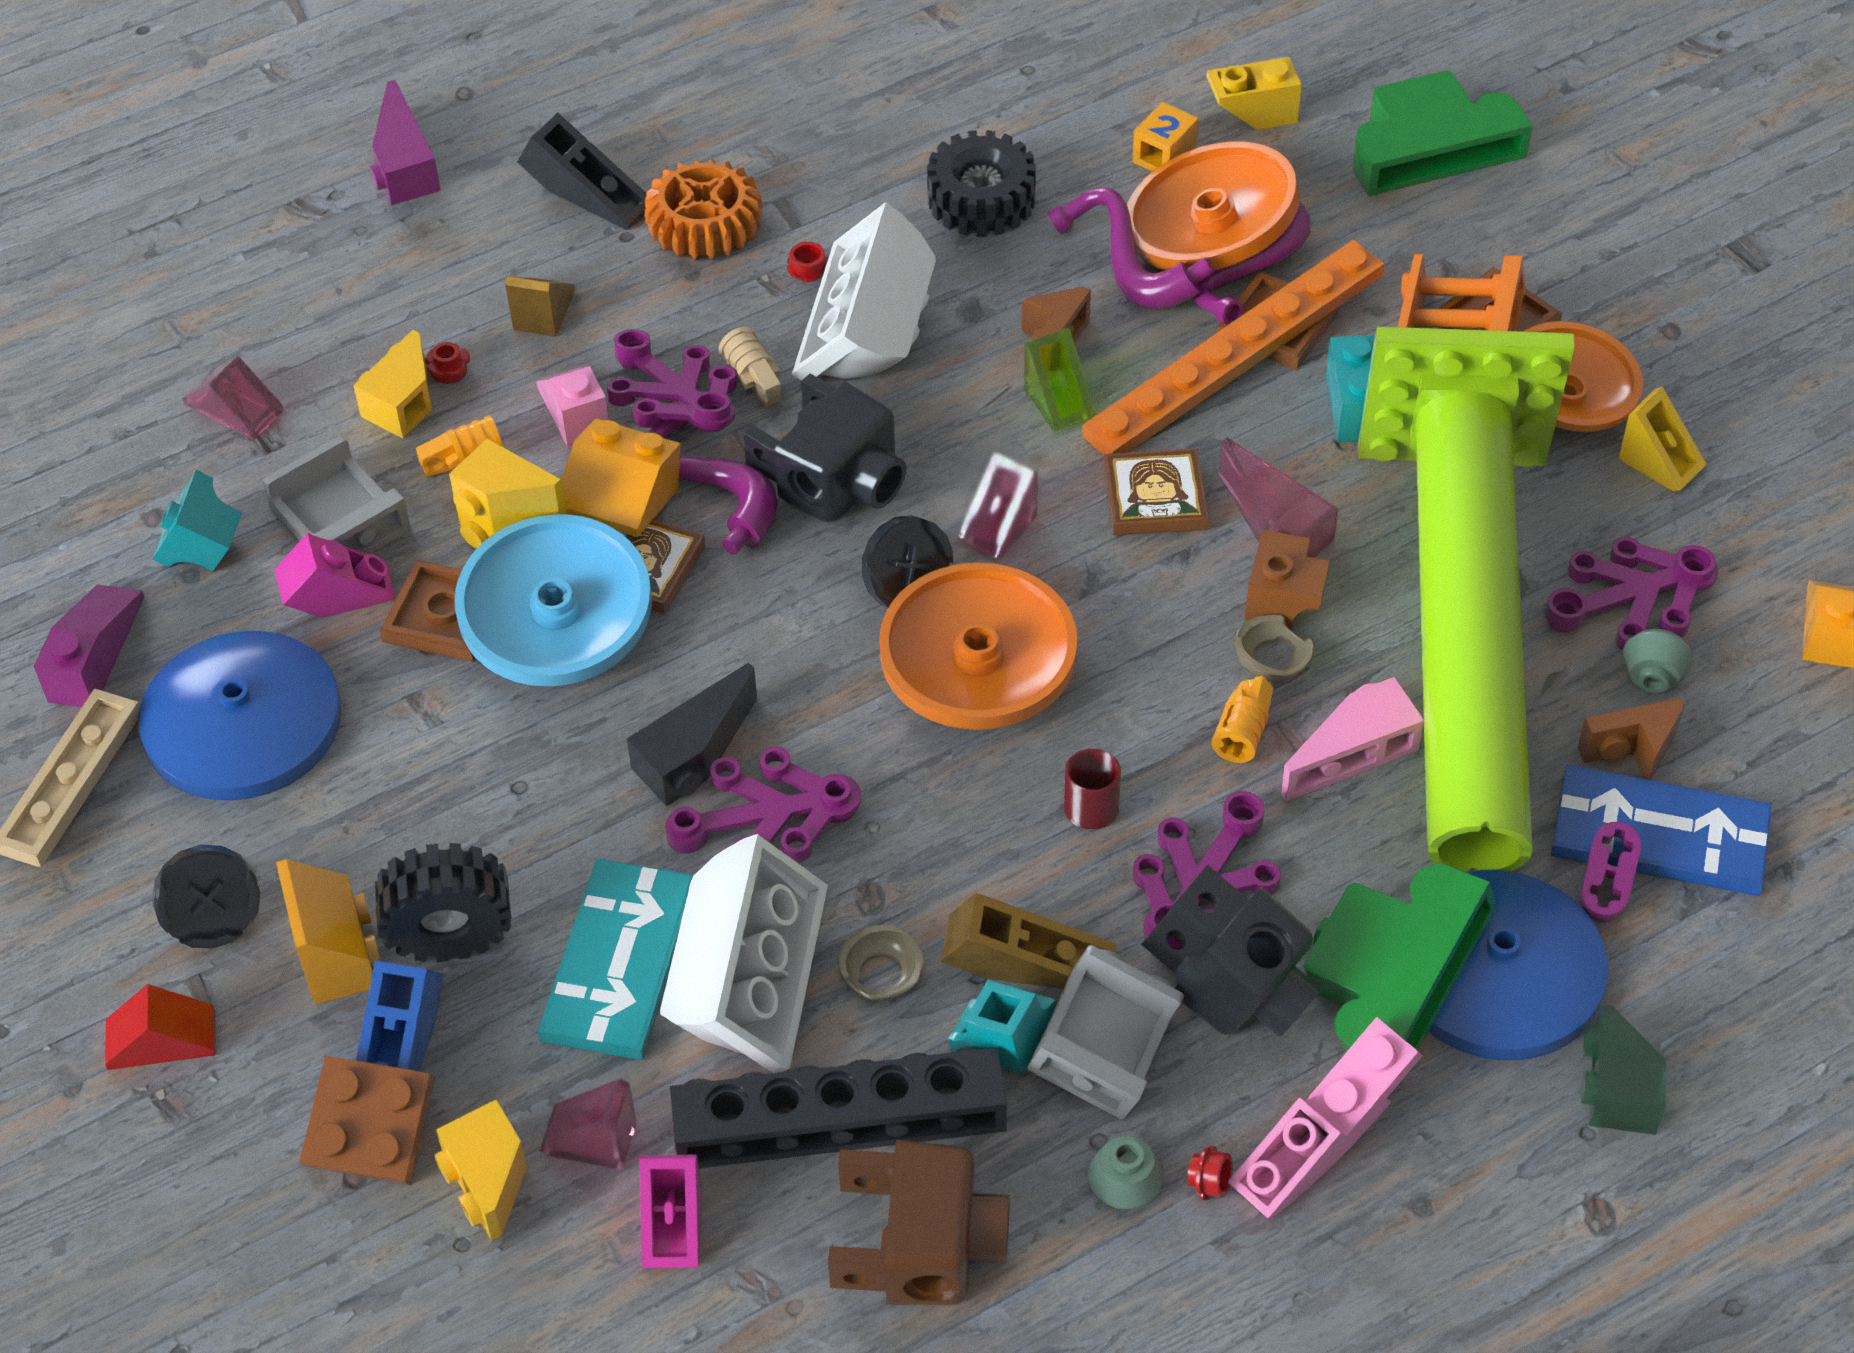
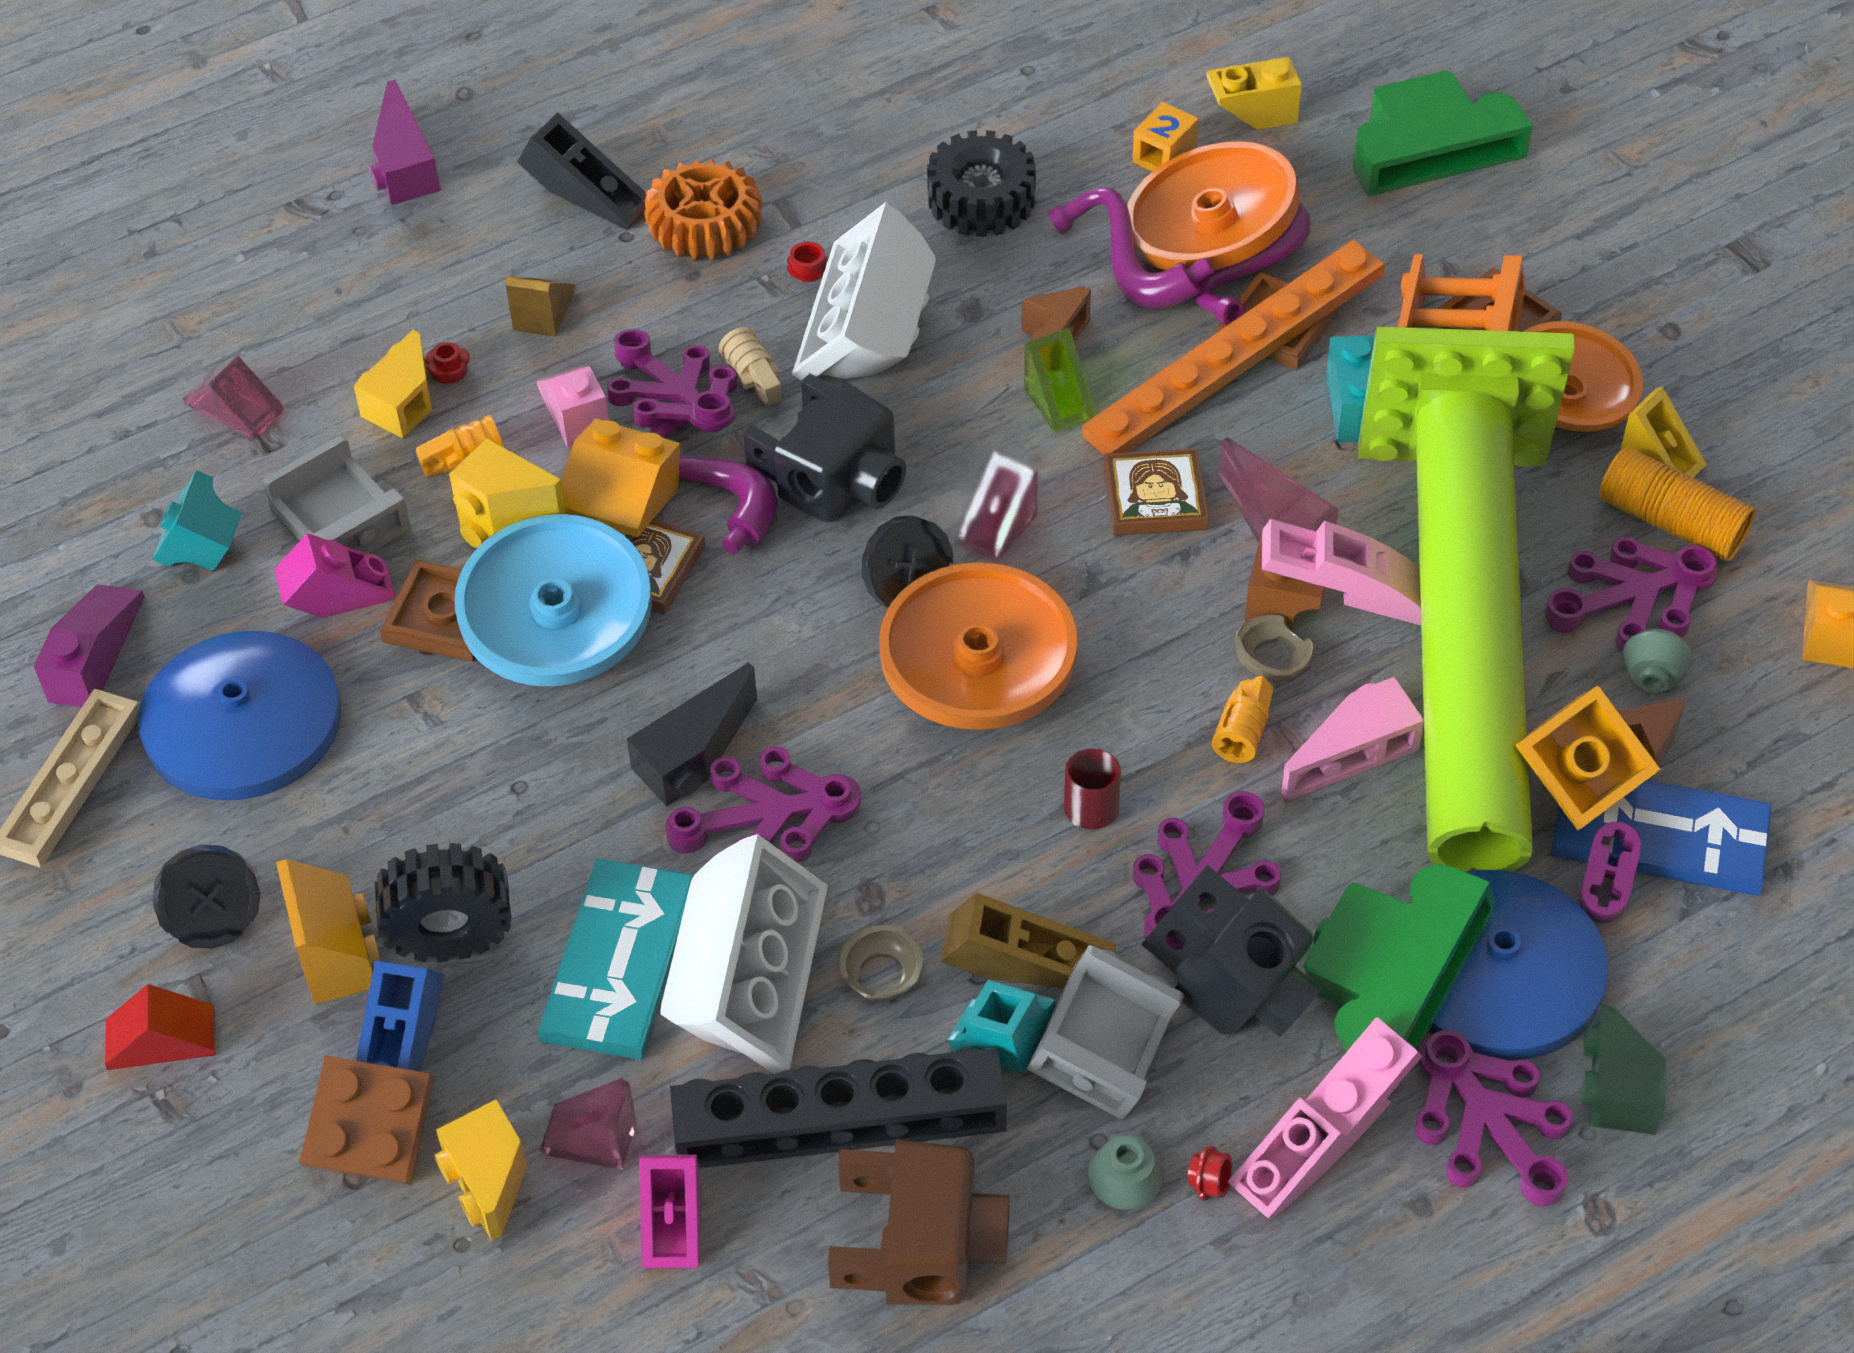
none -> bright pink slope [1262,519,1421,625]
none -> magenta plant [1414,1030,1573,1206]
none -> light orange slope [1515,685,1661,830]
none -> light orange piece [1599,446,1756,562]

